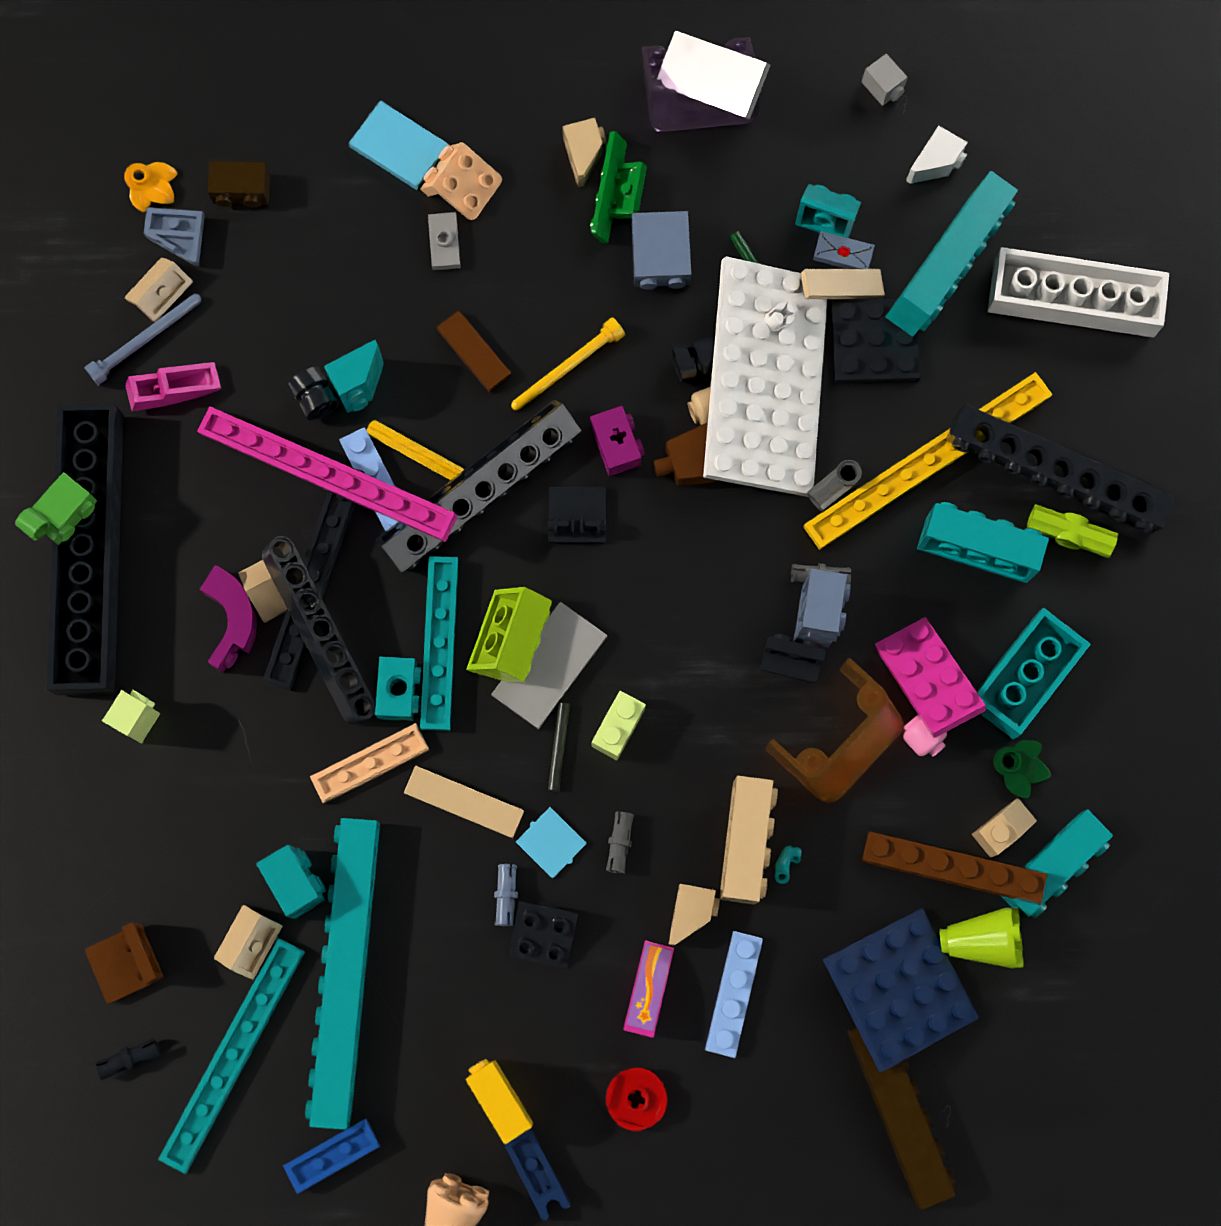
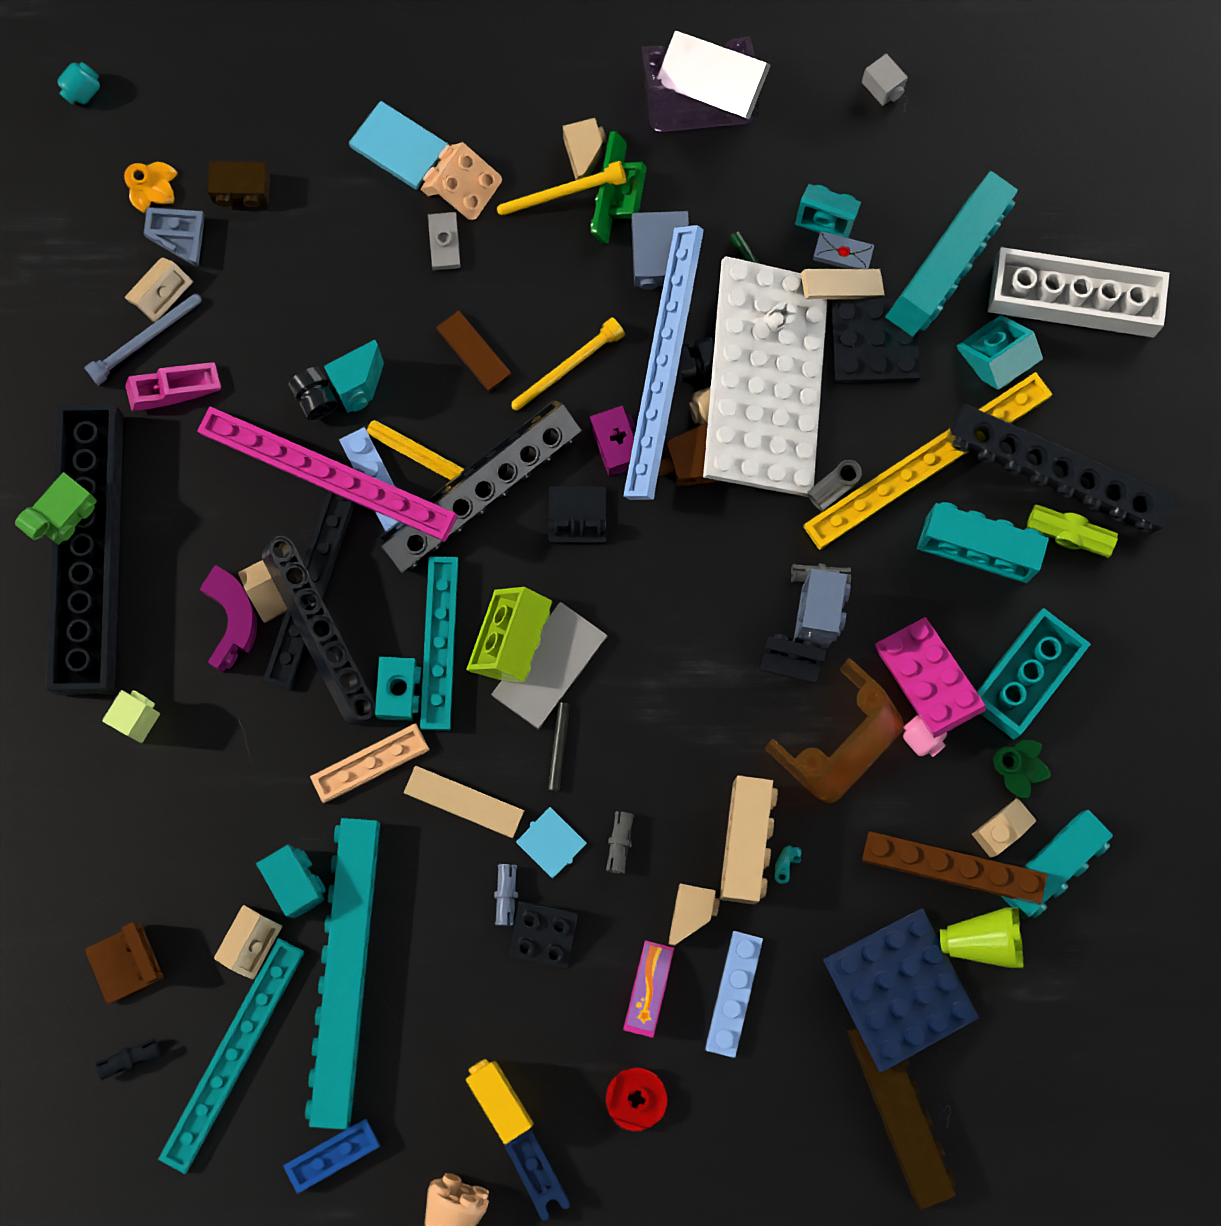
yellowish green brick [591,691,646,760] -> none
white slope [906,126,967,184] -> none
none -> teal head [58,62,100,104]
none -> yellow piece [497,161,626,215]
none -> light blue plate [624,225,704,500]
none -> teal slope [957,315,1043,390]

